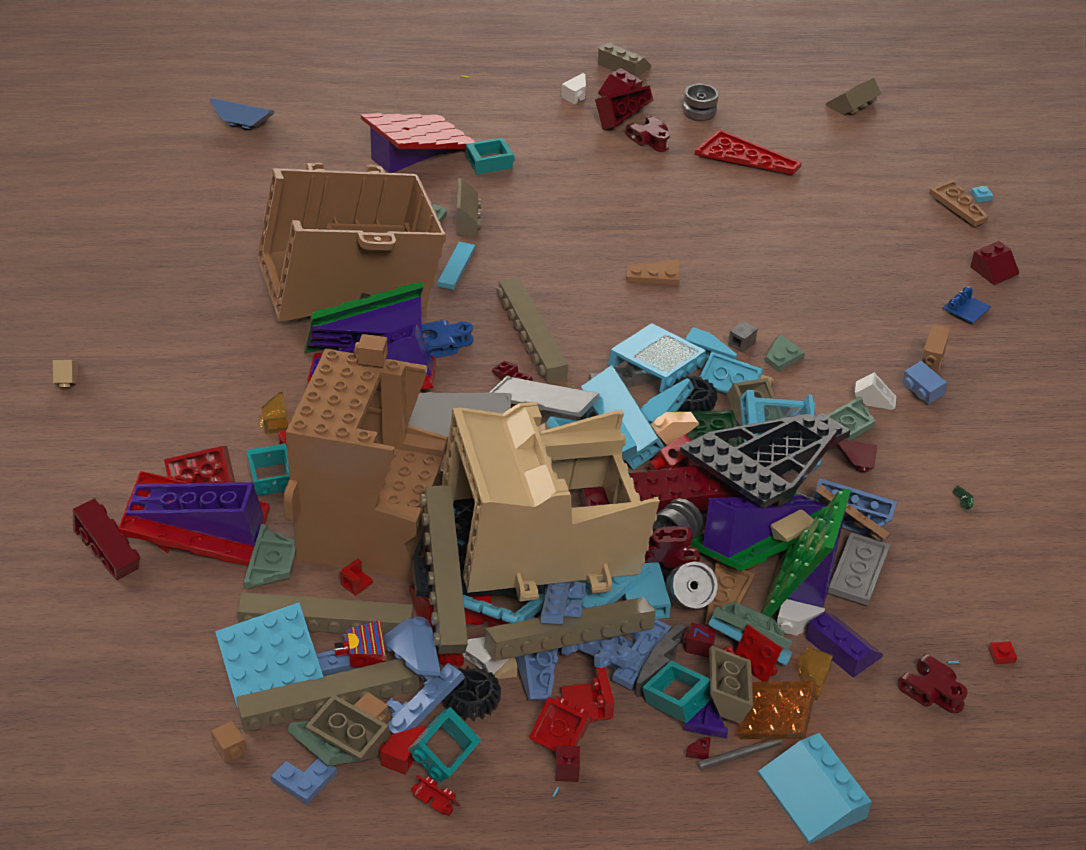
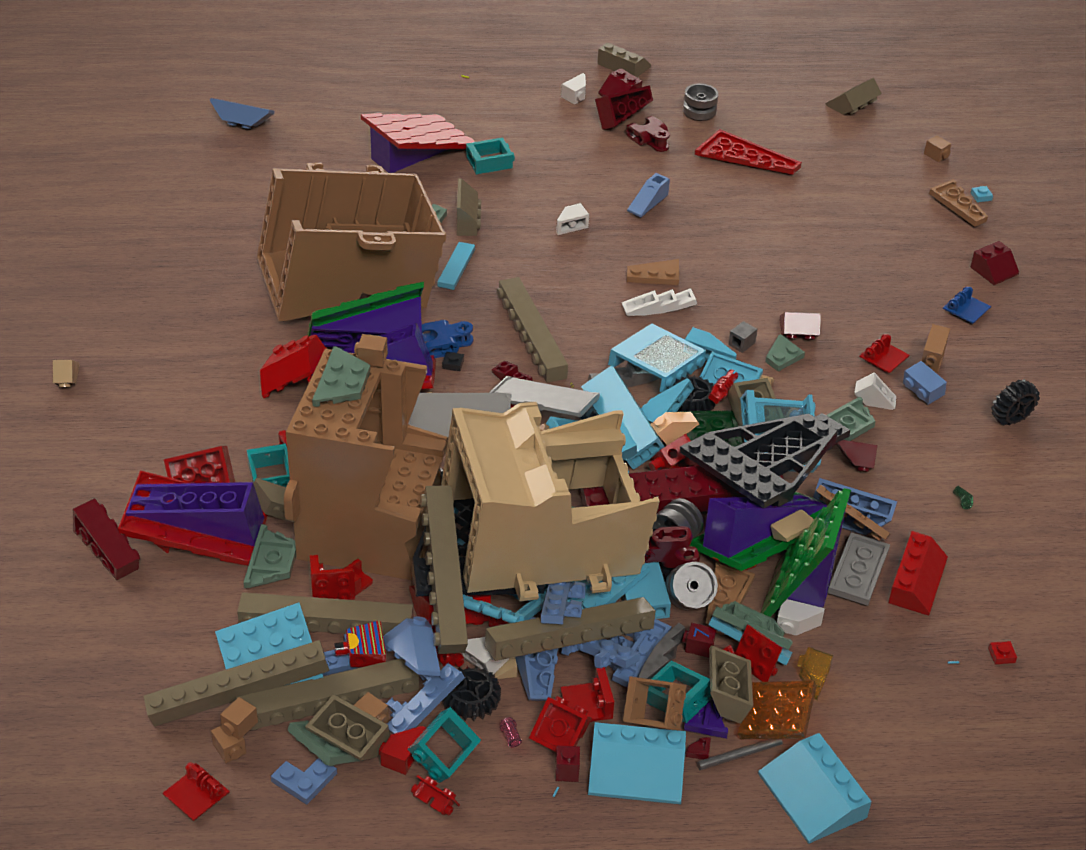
clear yellow slope [259,392,288,434] -> none
dark purple slope [806,612,883,678] -> none
dark red piece [897,654,968,713] -> none
none -> dark tan brick [143,640,329,727]
none -> red hinge [162,762,230,821]
none -> medium nougat brick [220,697,258,740]
none -> dark tan slope [253,478,286,520]
none -> red wedge [260,334,327,398]
none -> red bracket [310,555,355,600]
none -> sand green wing [312,347,371,407]
none -> black plate [442,352,464,371]
none -> clear pink pin [499,717,522,748]
none -> white slope [557,203,589,235]
none -> medium azure slope [588,722,686,804]
none -> white slope [622,288,697,316]
none -> medium nougat window [623,676,686,731]
none -> medium blue slope [627,173,670,217]
none -> red hinge [708,369,738,404]
none -> slope [780,312,821,340]
none -> red hinge [859,334,910,373]
none -> red slope [888,531,948,616]
none -> medium nougat brick [924,135,951,162]
none -> black gear [991,379,1040,426]

